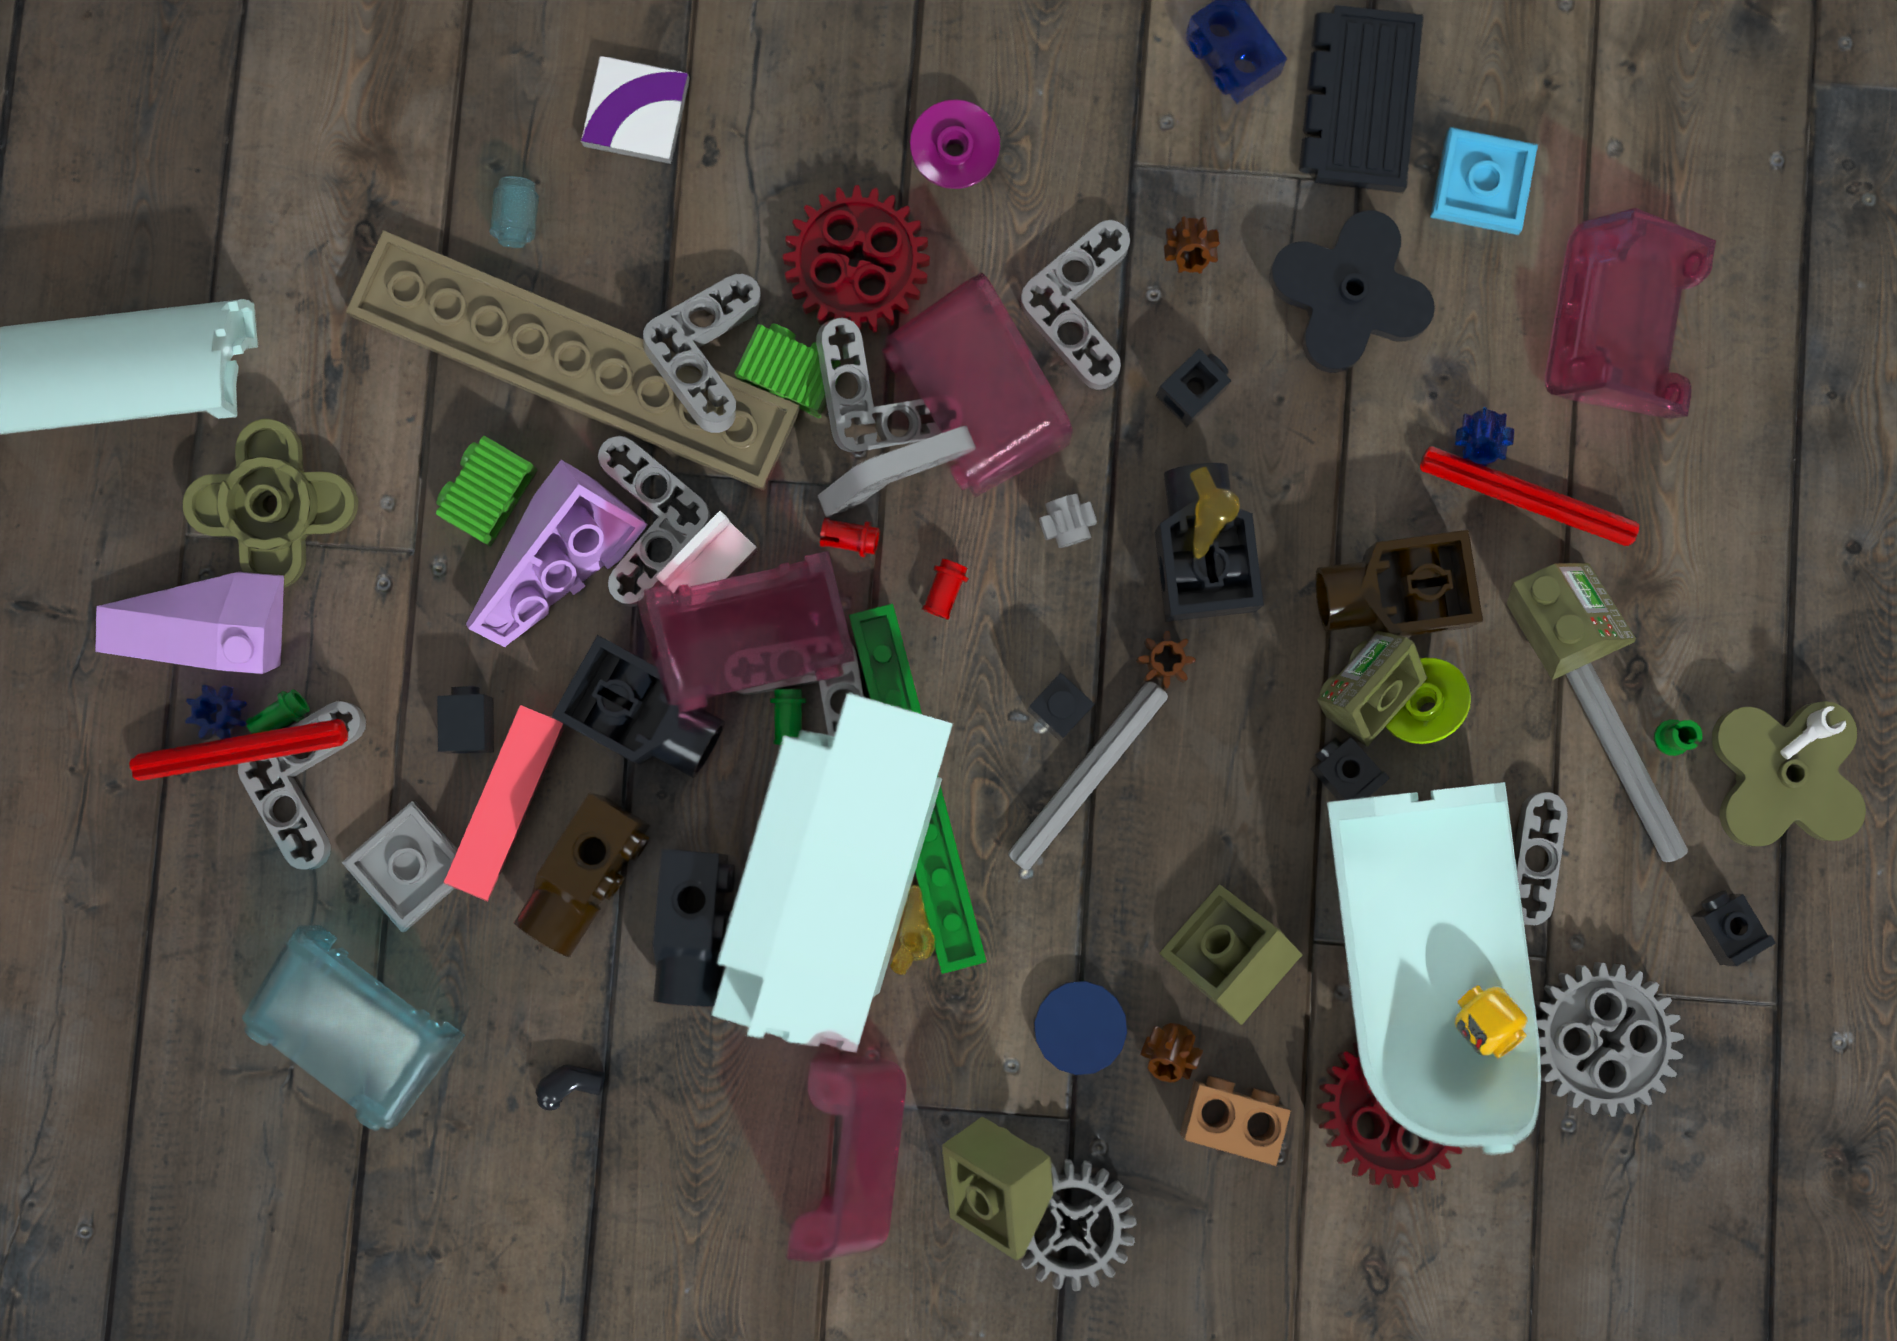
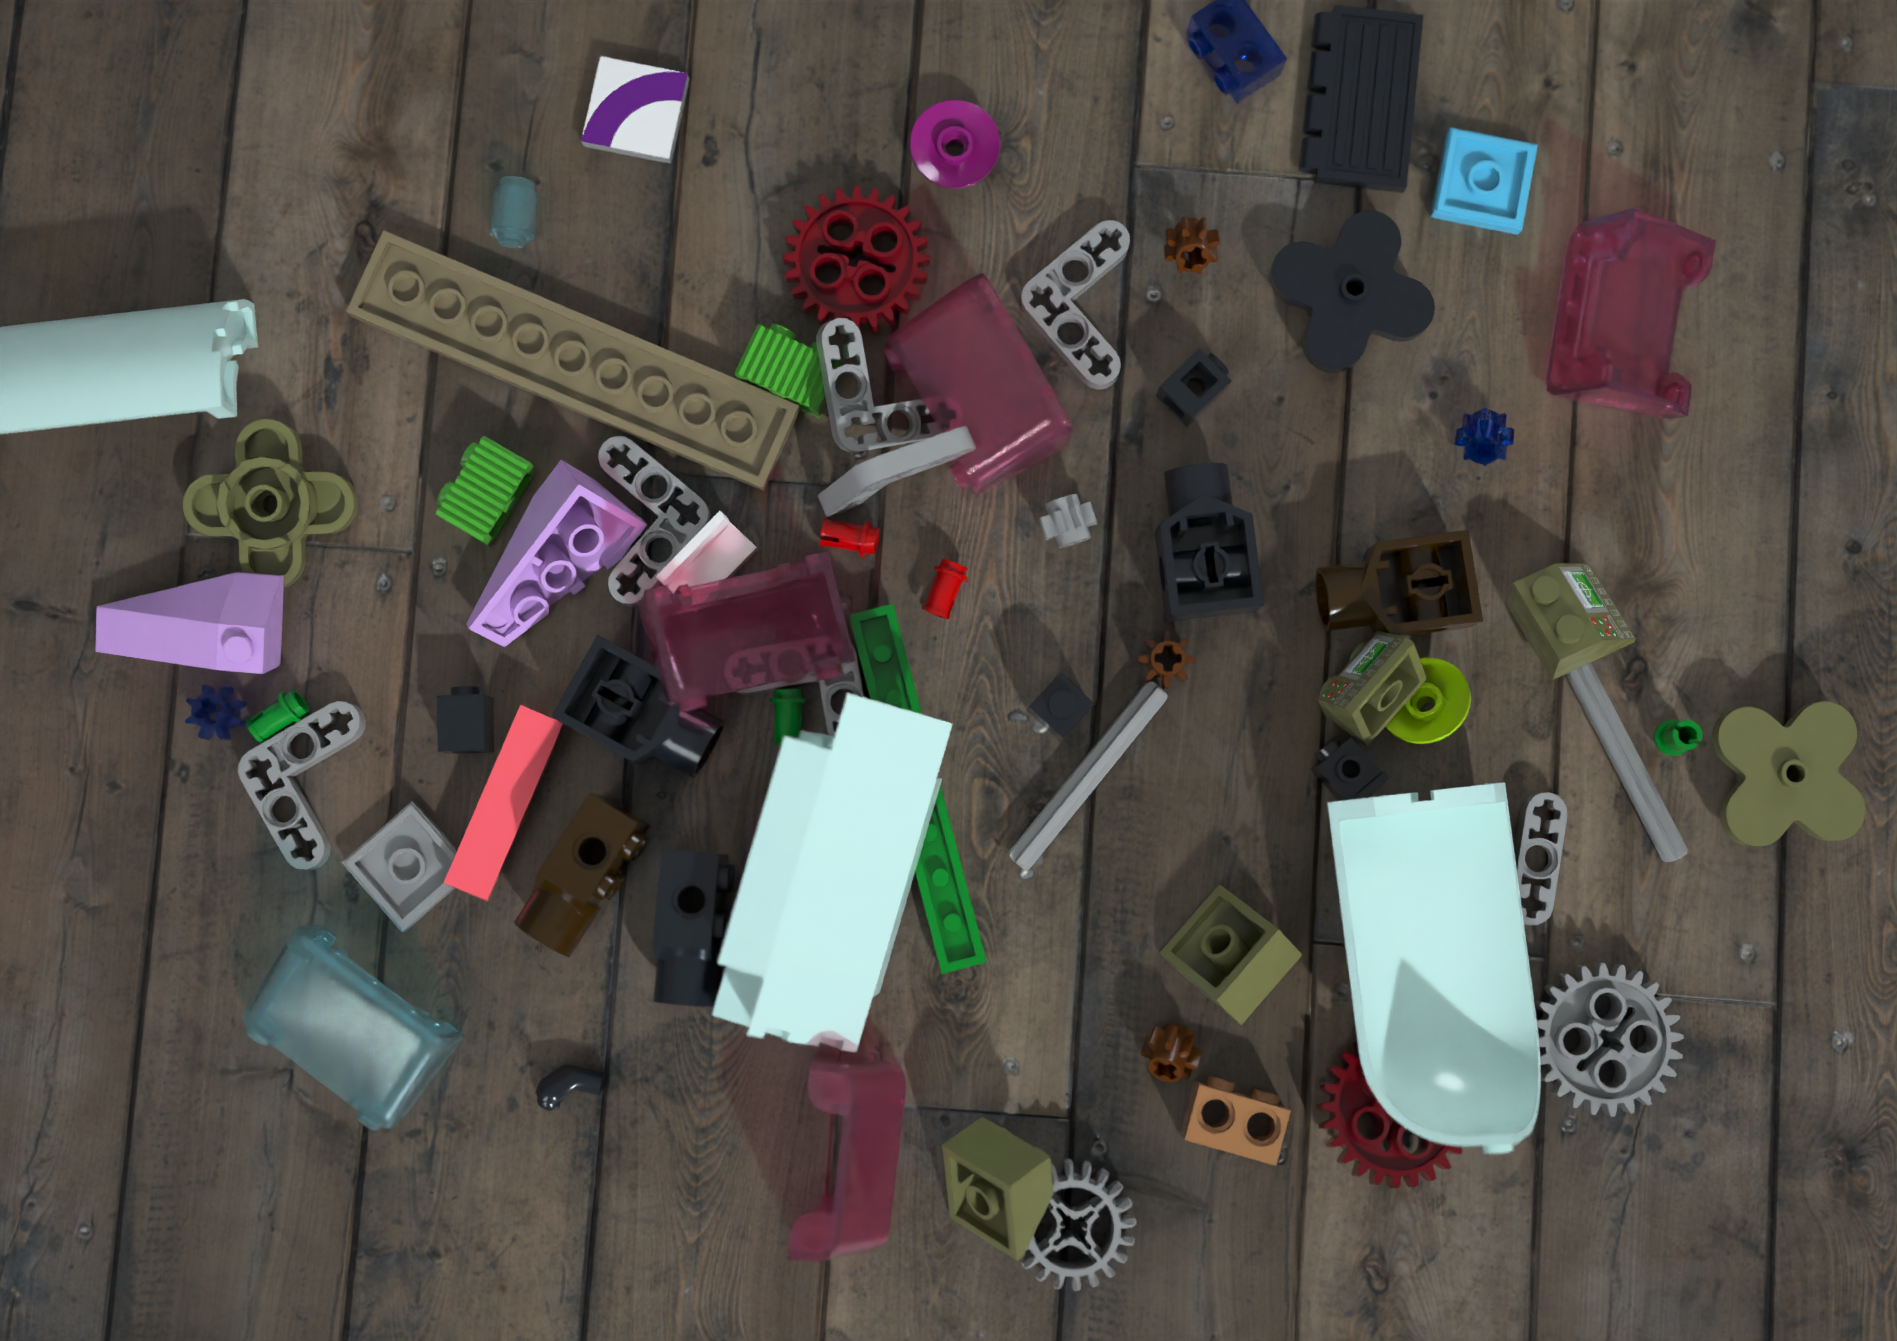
red axle [129,719,348,781] -> none
light grey beam [643,274,760,433] -> none
clear yellow animal [890,885,935,975] -> none
dark blue tile [1034,981,1127,1075] -> none
clear yellow animal [1190,467,1240,558] -> none
red axle [1420,447,1640,546] -> none
yellow head [1455,985,1527,1058] -> none
black brick [1691,890,1776,967] -> none
white hand [1780,706,1846,760] -> none

